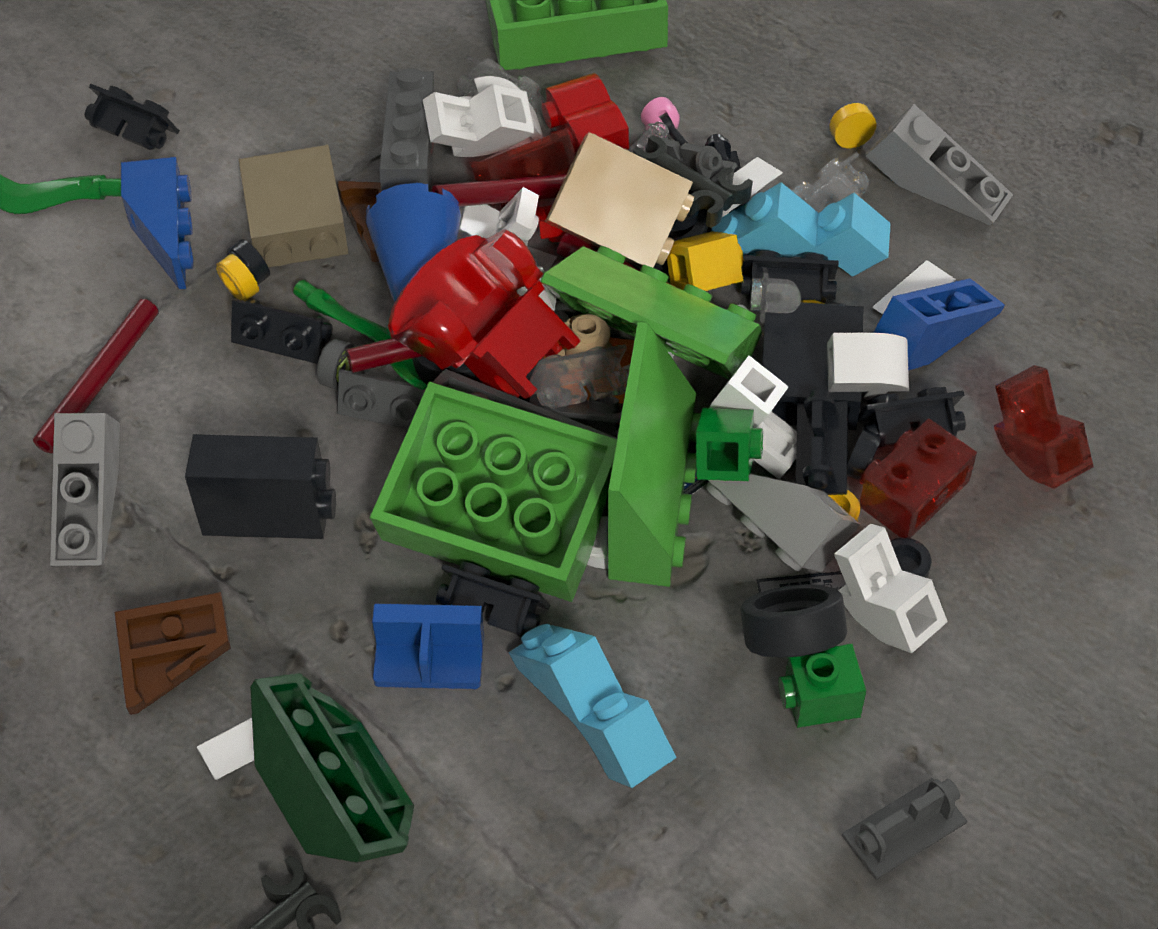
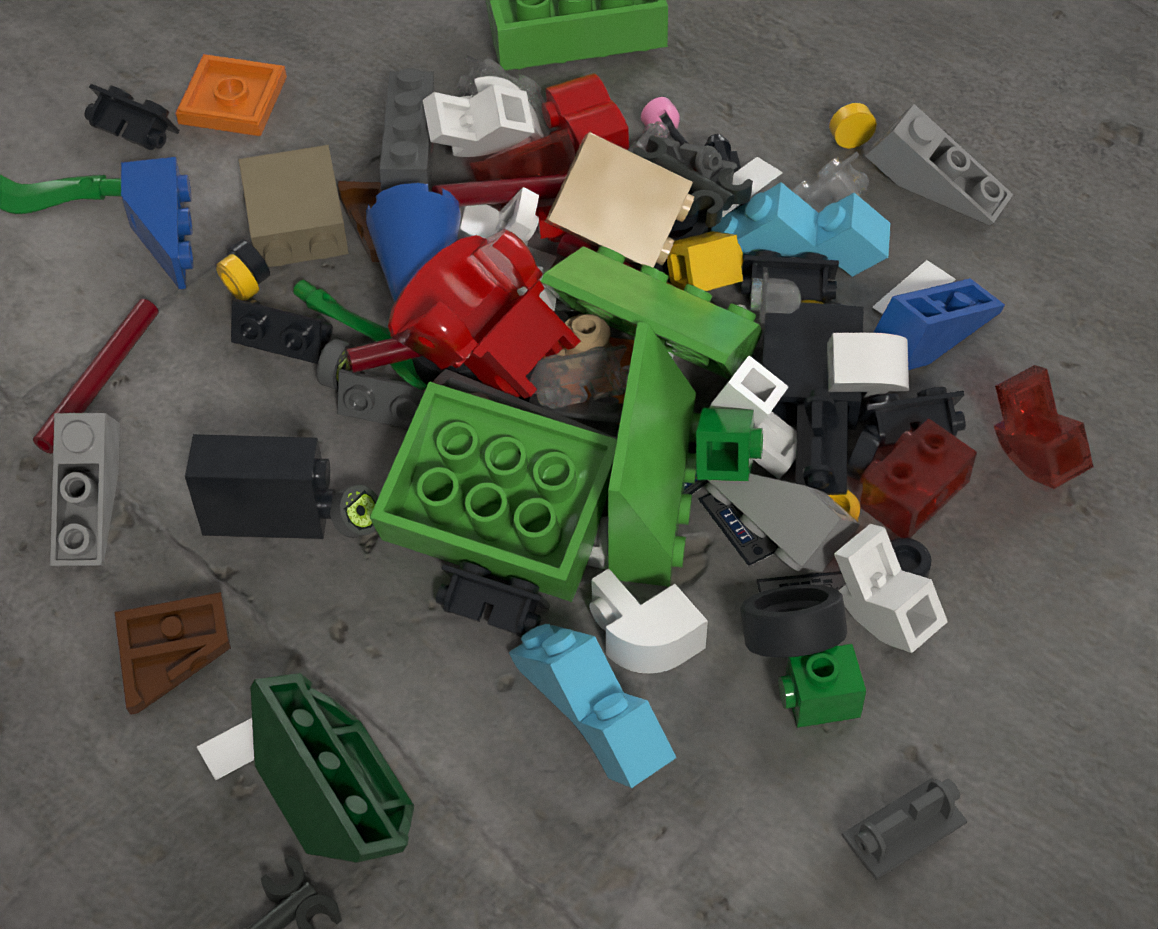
blue panel [372,604,484,689] -> none
none -> orange tile [176,54,287,136]
none -> tile [330,485,378,538]
none -> white brick [589,569,708,674]
none -> sticker [698,493,779,566]

